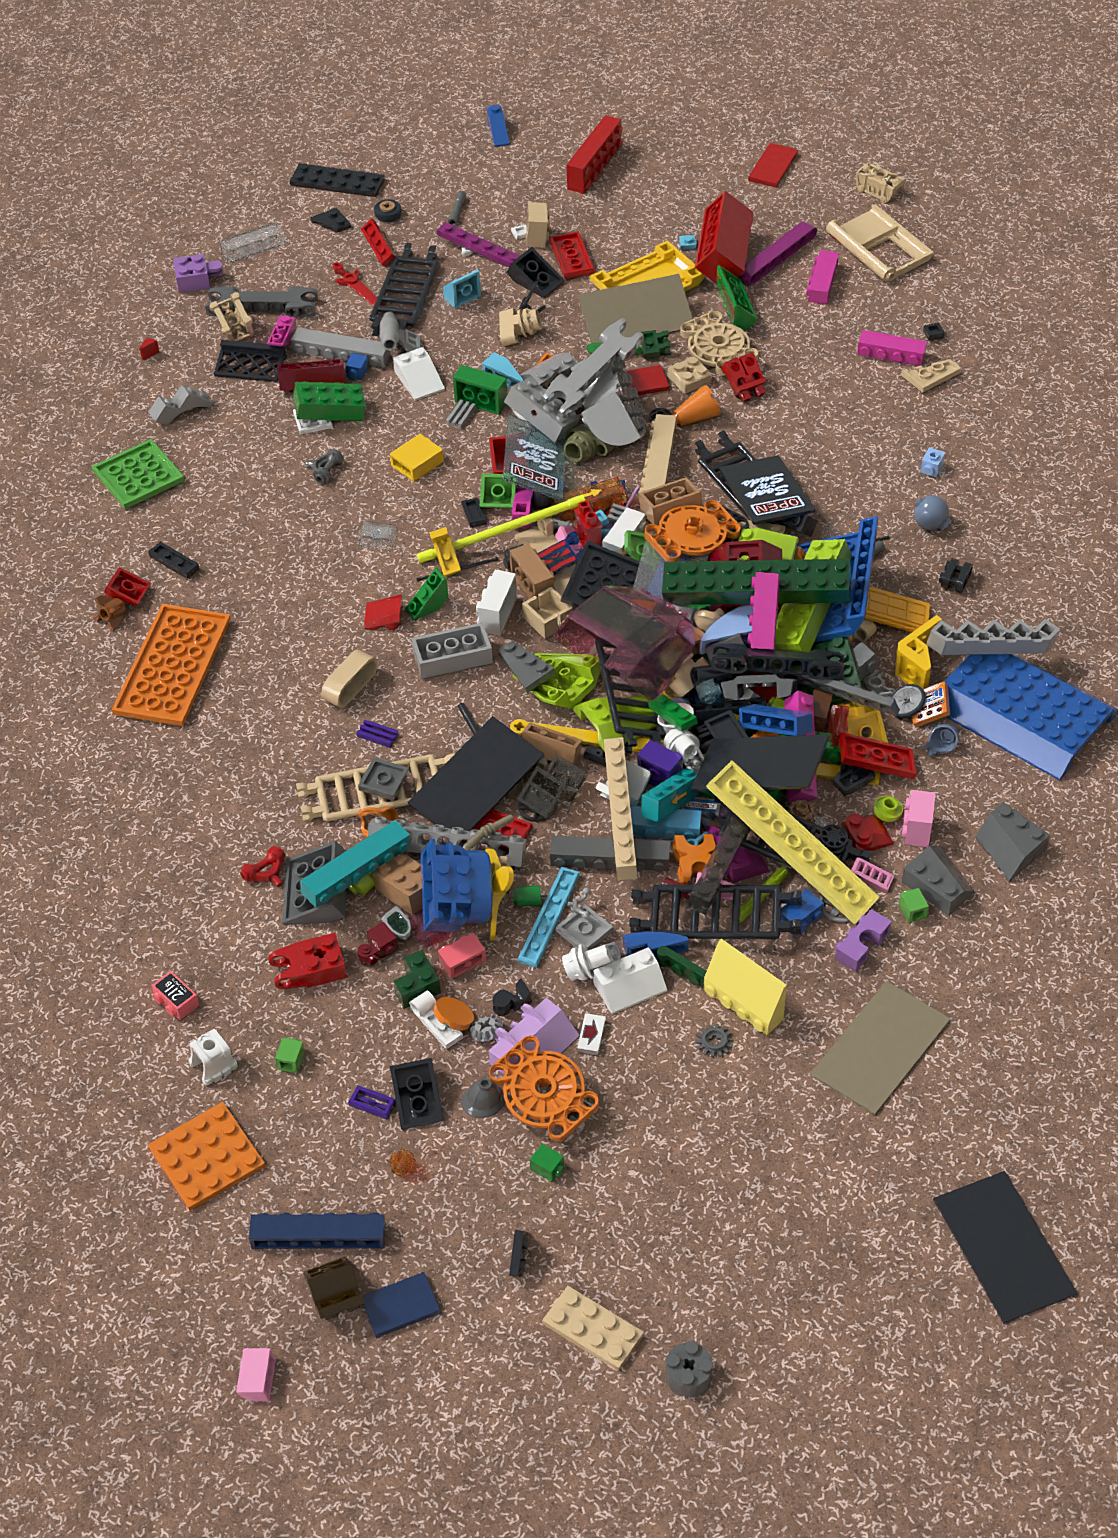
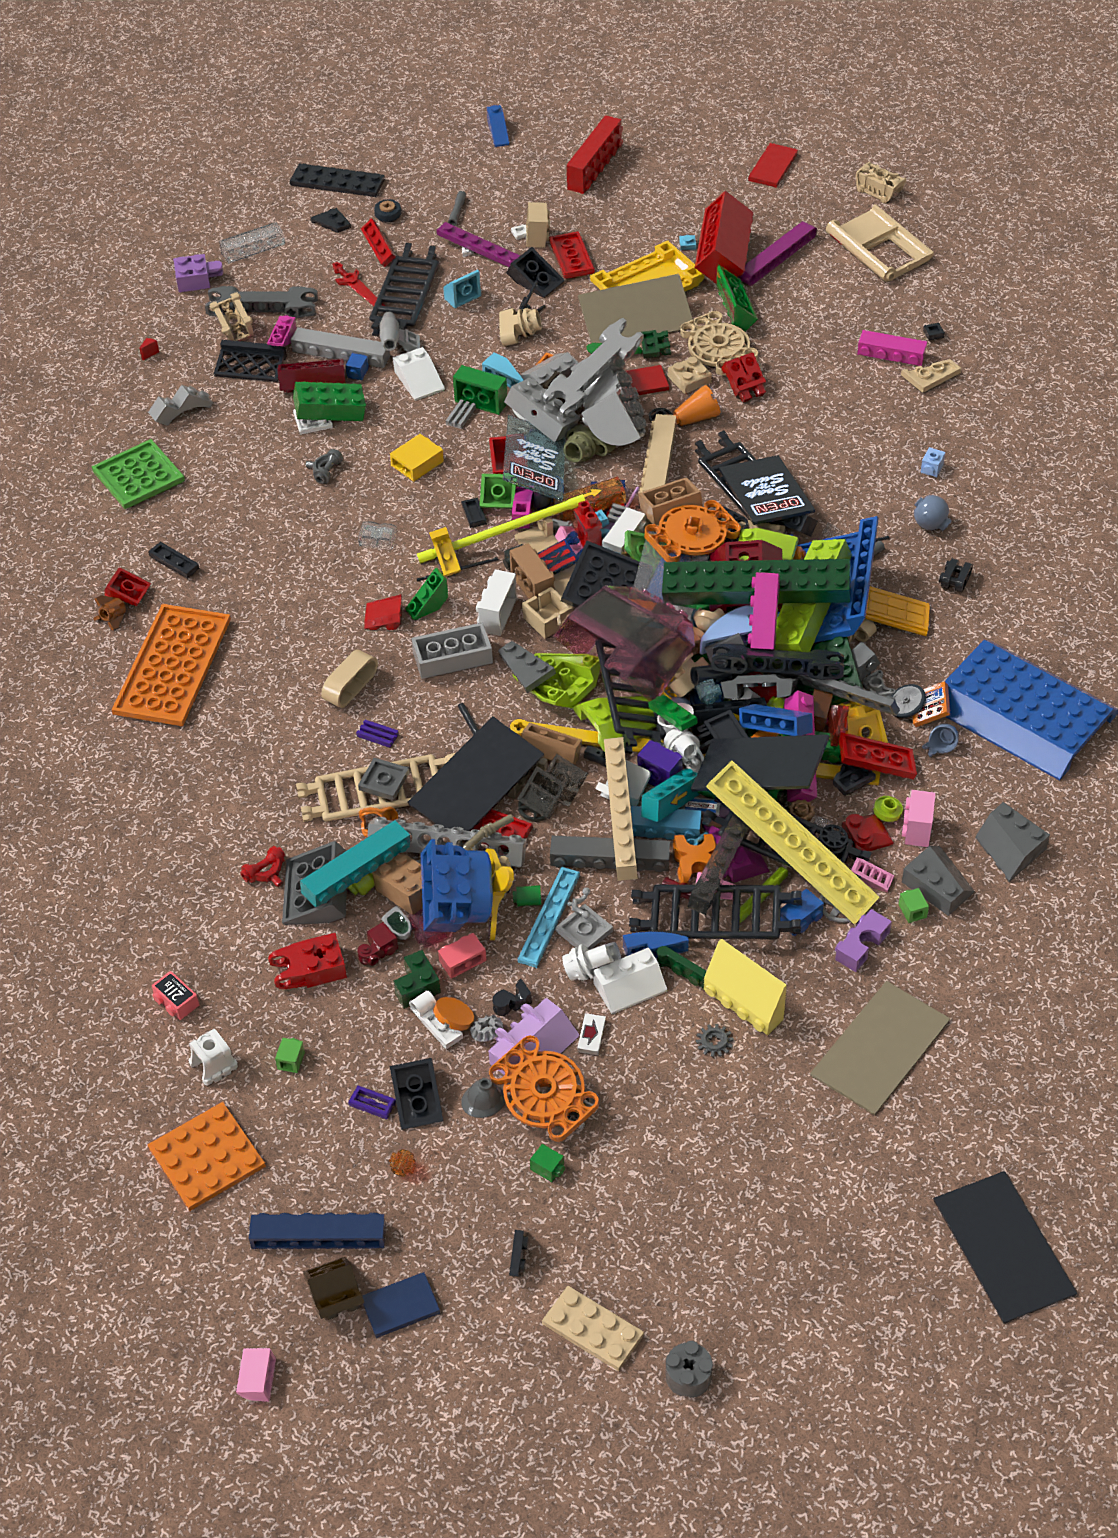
dark pink brick [806,250,839,304] -> none
yellow bracket [895,615,942,689] -> none
light grey brick [926,619,1060,655] -> none

